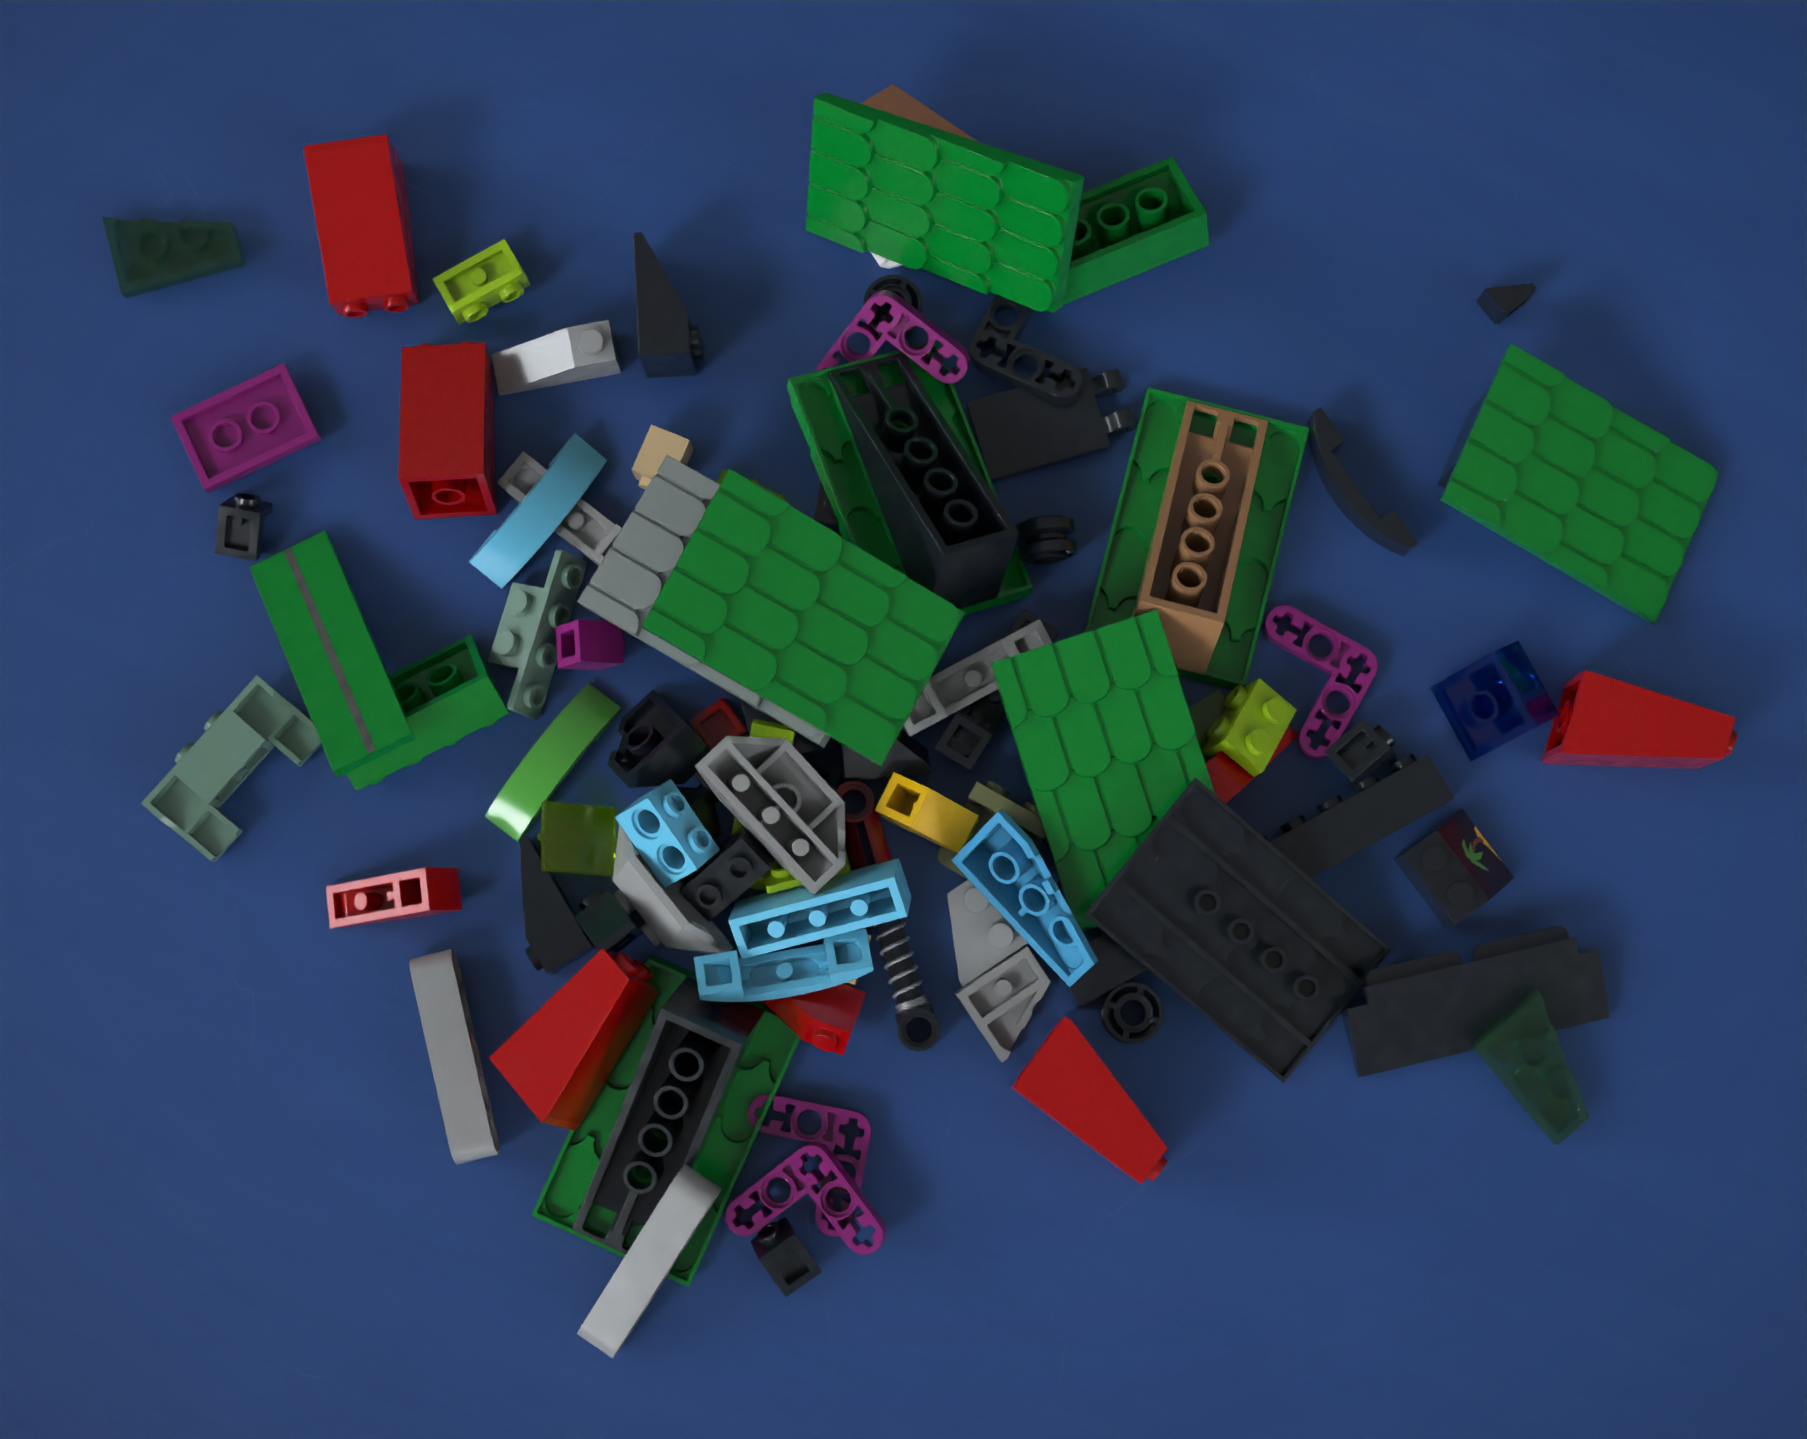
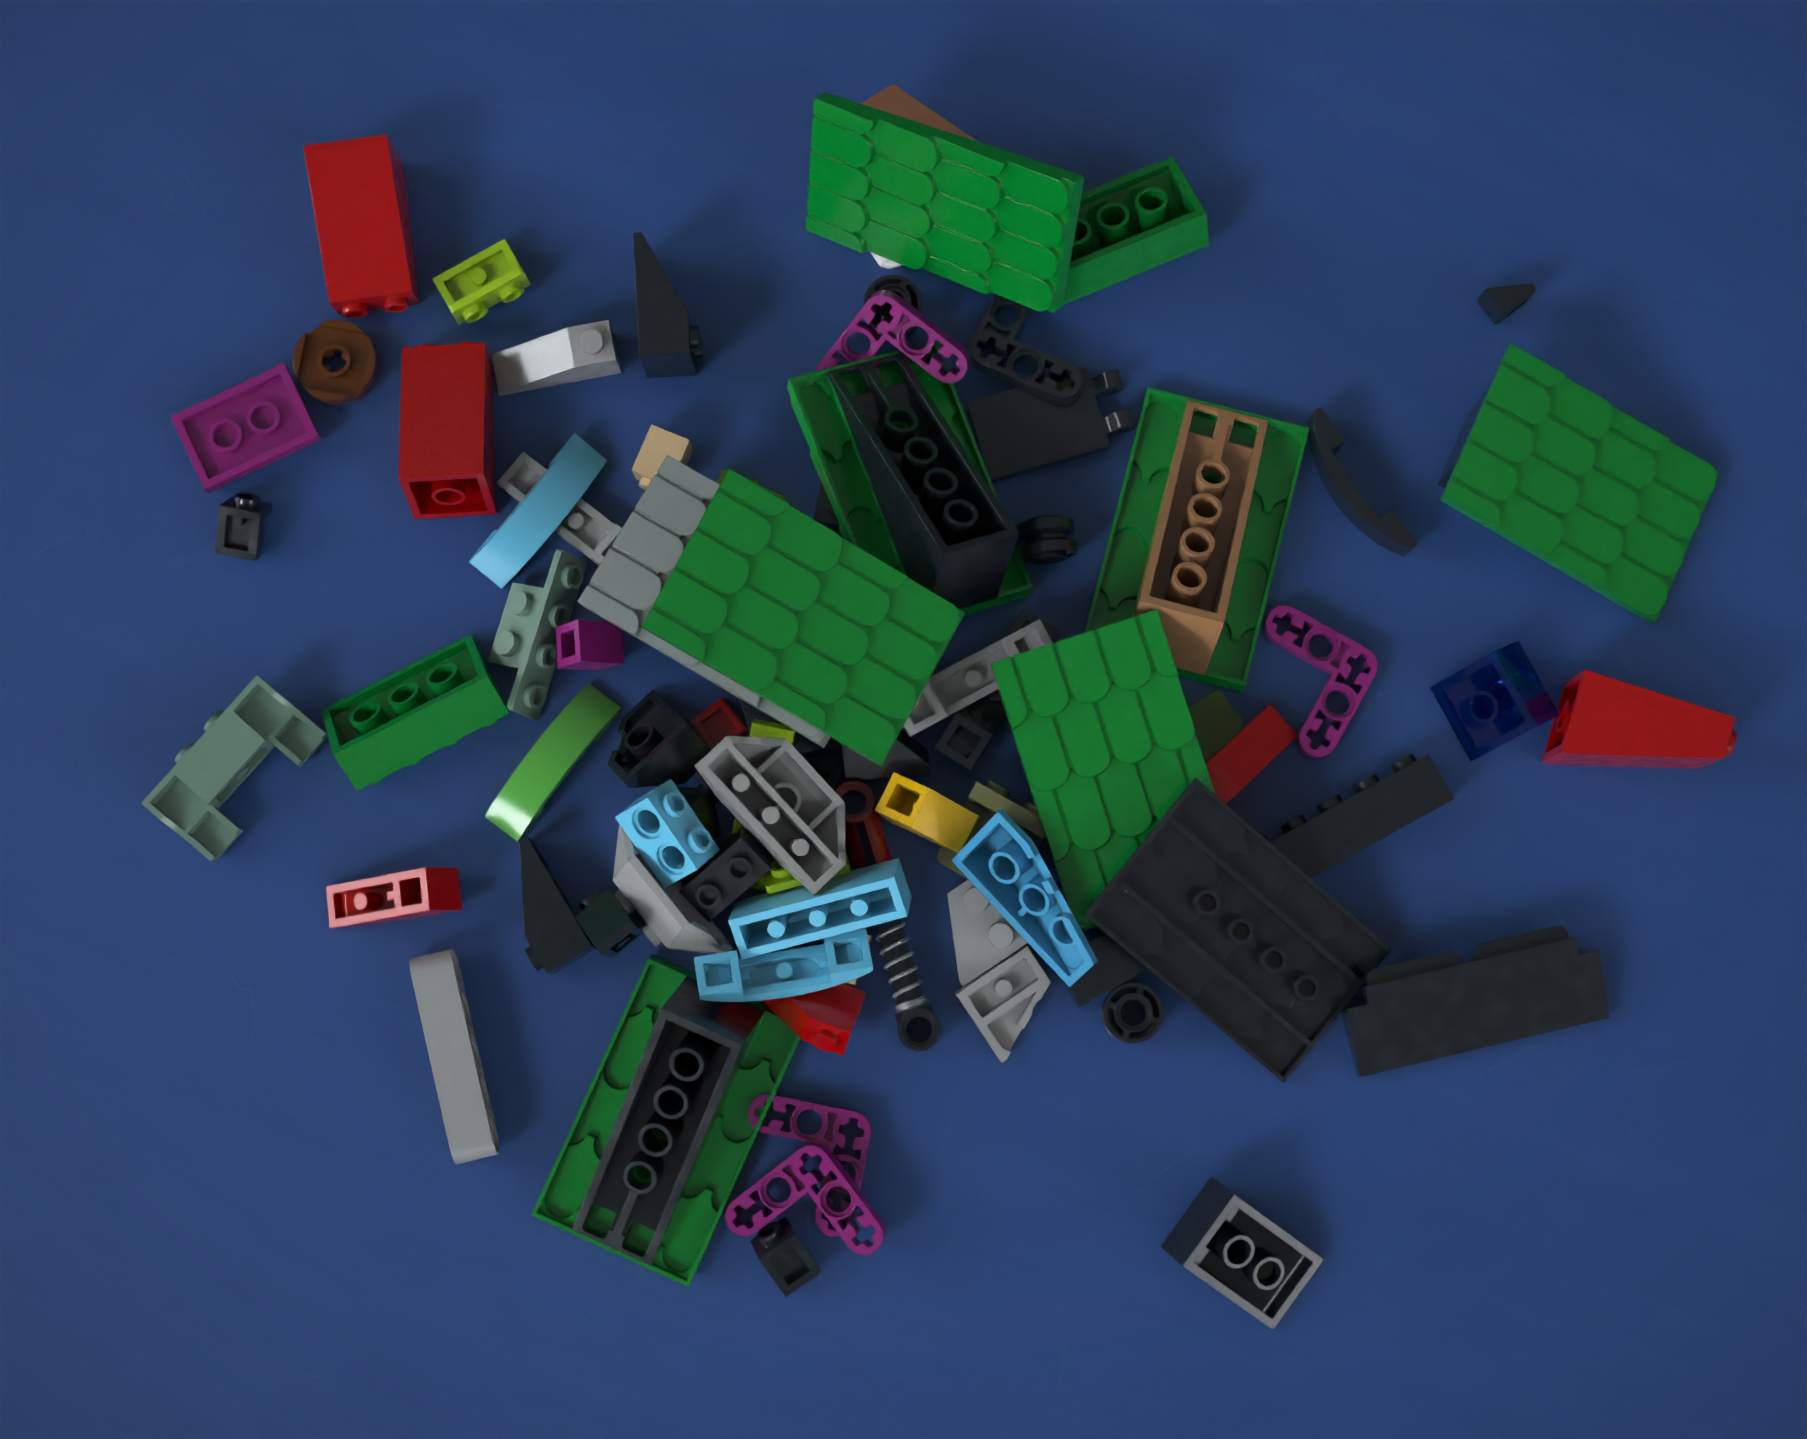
wing [102,217,246,298] -> none
green tile [249,530,416,777] -> none
red slope [489,948,659,1131] -> none
clear neon green piece [537,801,618,877] -> none
light grey beam [577,1164,722,1359] -> none
red slope [1010,1016,1168,1184] -> none
lime bracket [1203,678,1297,777] -> none
black bracket [1324,719,1397,787] -> none
black slope [1394,809,1514,928] -> none
clear green wing [1470,989,1589,1146] -> none
none -> reddish brown plate [293,320,379,405]
none -> black slope [1160,1176,1324,1330]

